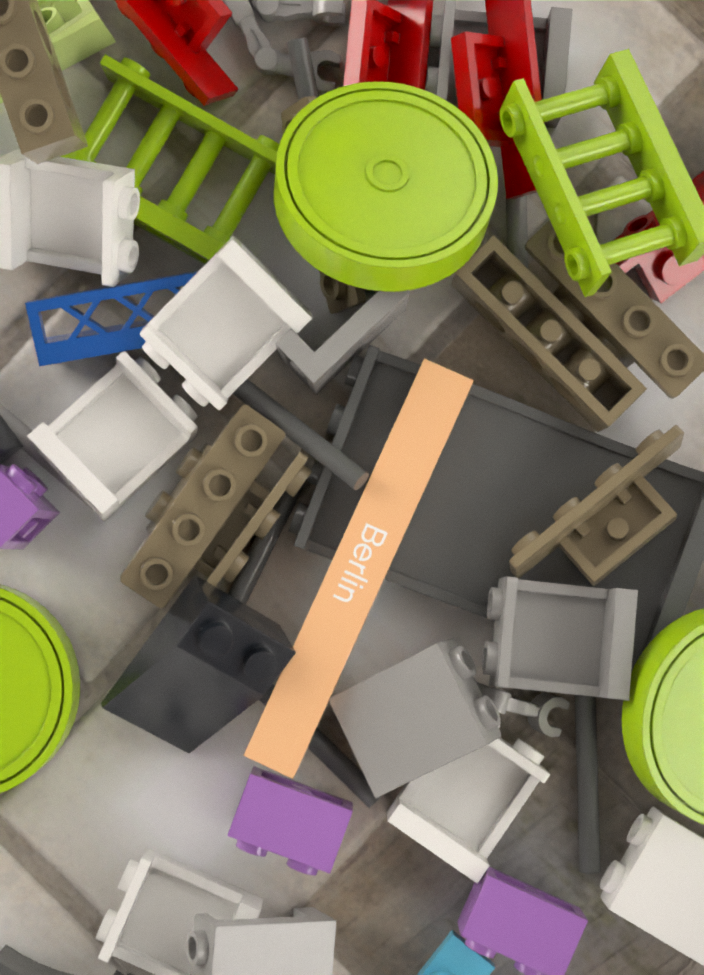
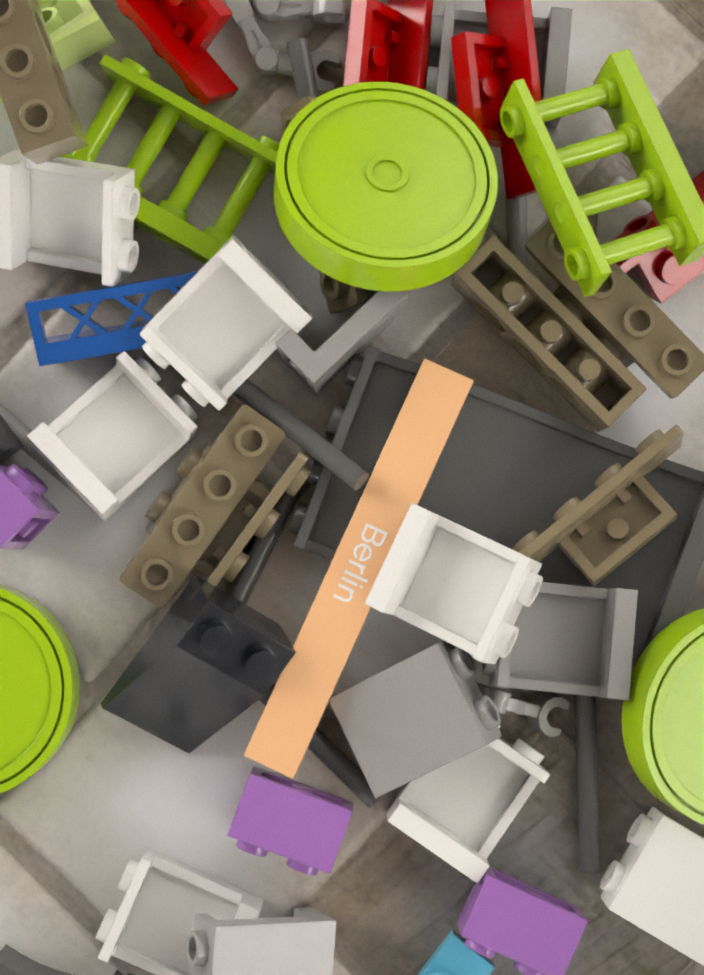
none -> white panel [365,503,543,664]

